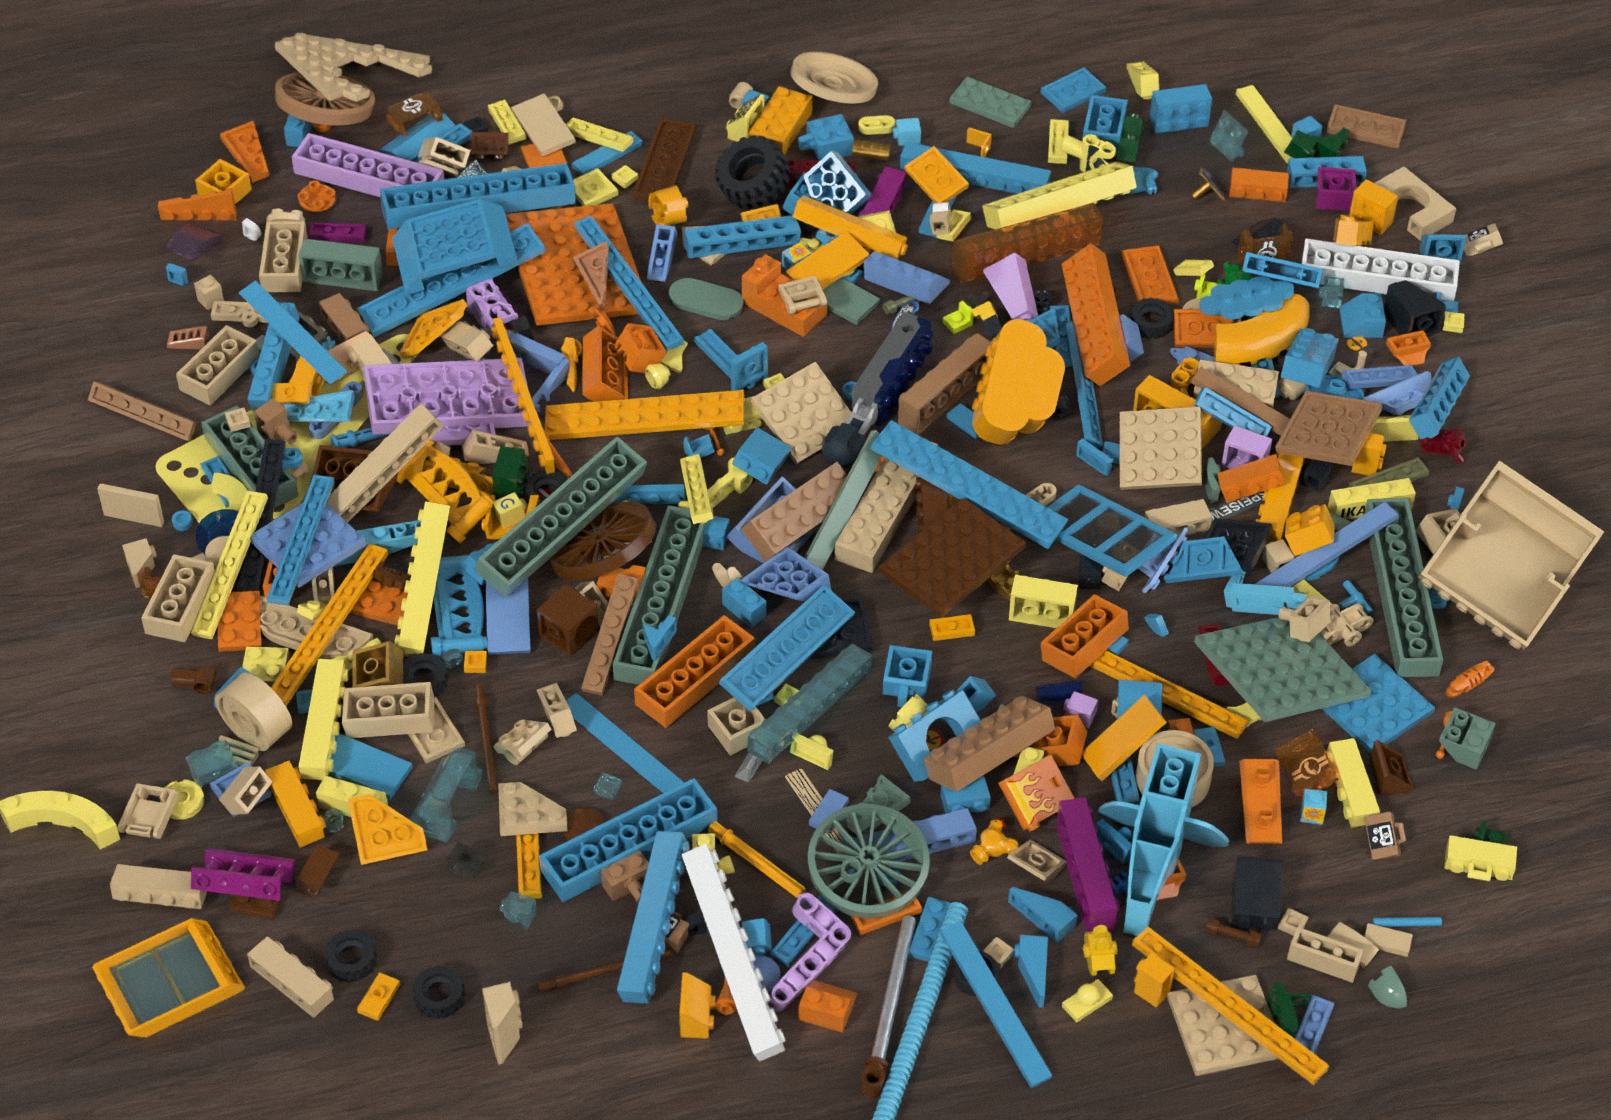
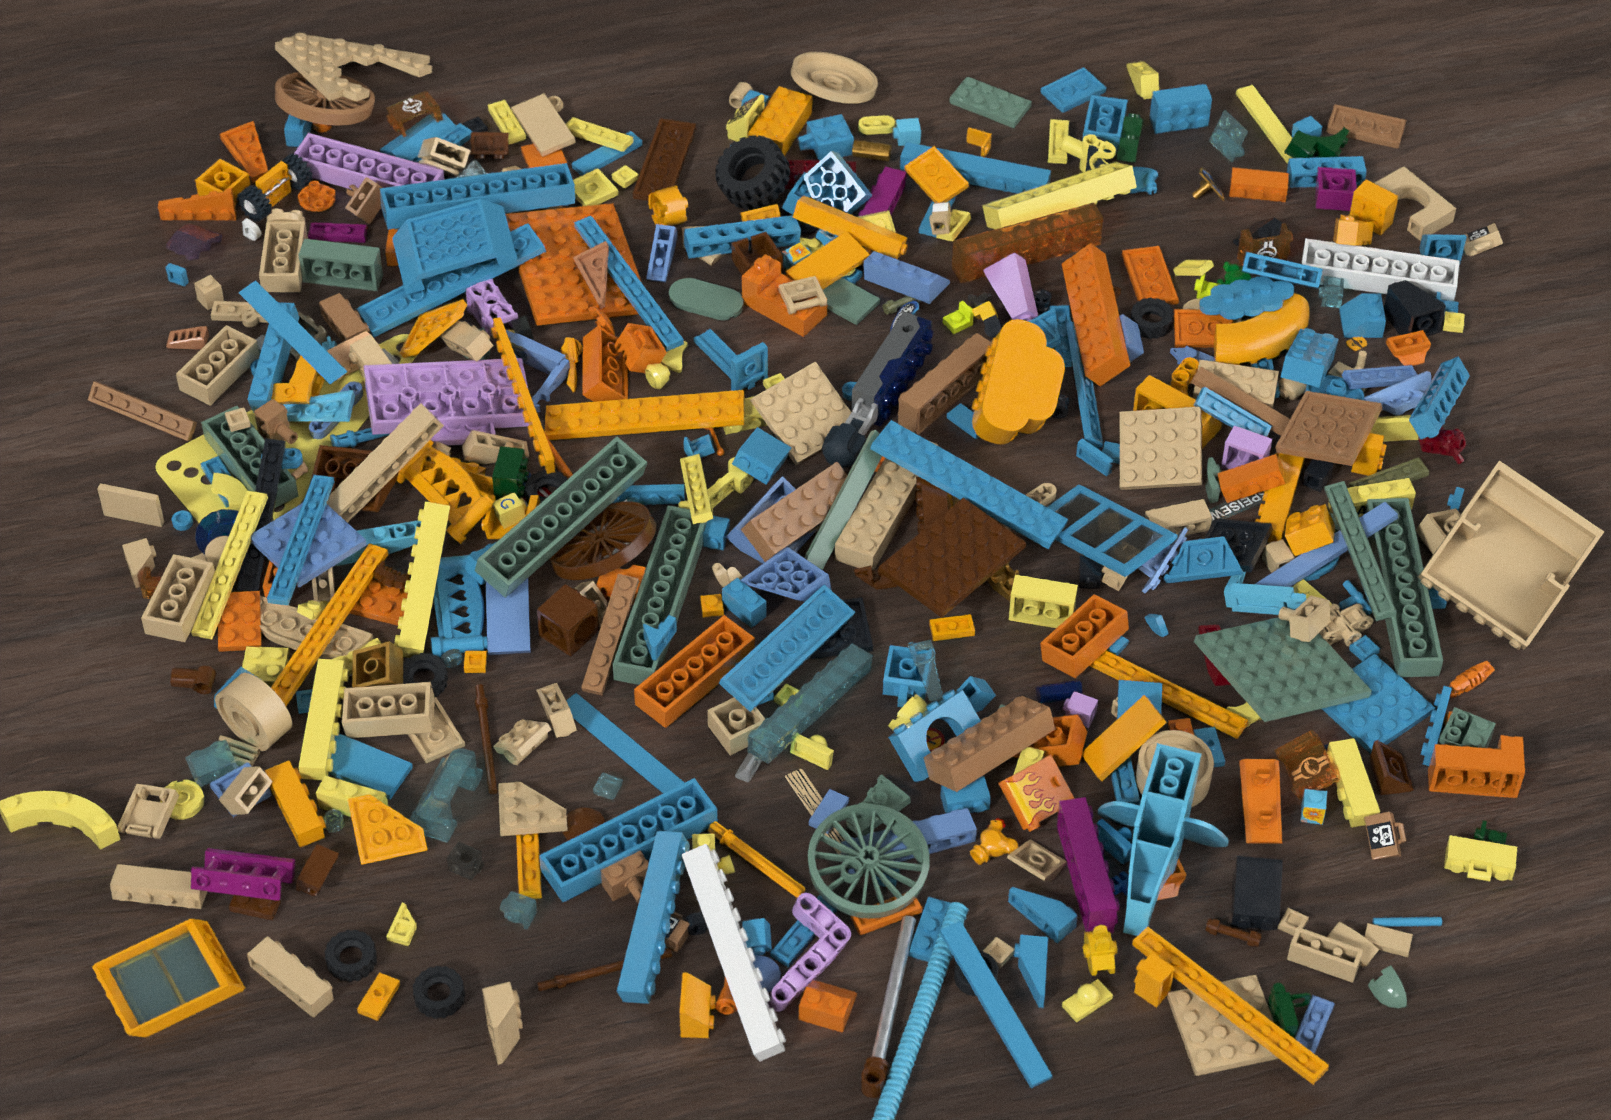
none -> plate [237,153,313,222]
none -> medium nougat brick [345,177,383,224]
none -> light yellow tile [387,903,417,946]
none -> light orange plate [700,594,724,617]
none -> reddish brown piece [731,232,783,275]
none -> reddish brown slope [854,565,897,590]
none -> clear light blue piece [908,640,943,701]
none -> sand green tile [1324,481,1397,621]
none -> dark azure tile [1349,635,1380,662]
none -> dark azure plate [1421,686,1452,766]
none -> orange hinge [1428,735,1525,798]

